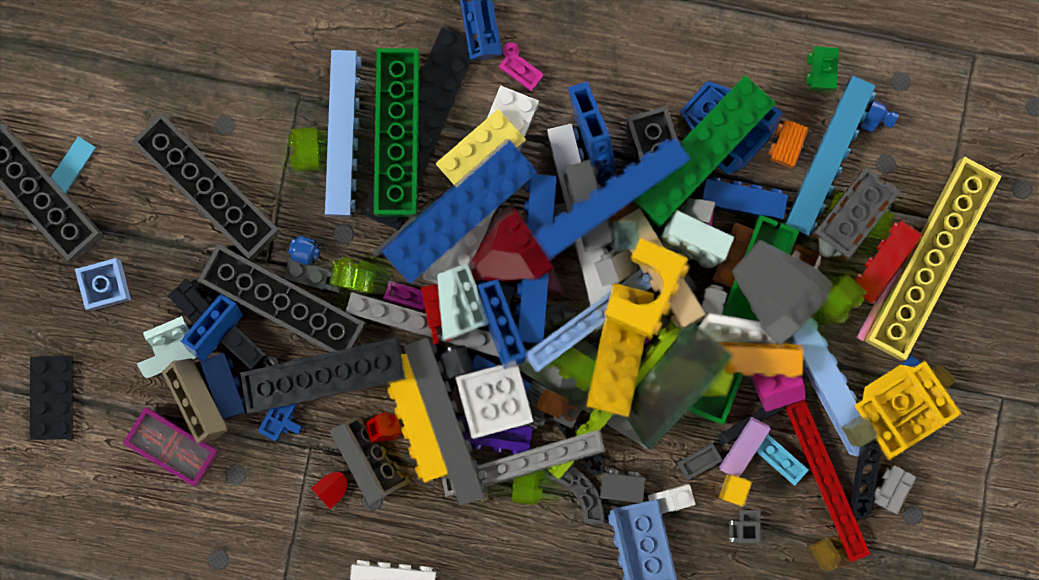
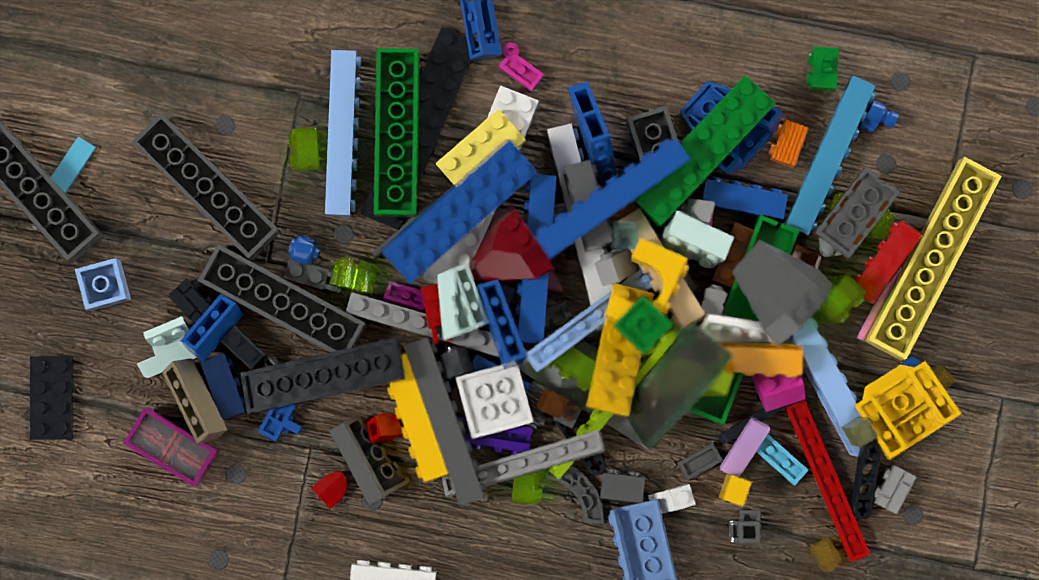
none -> green tile [613,295,674,356]

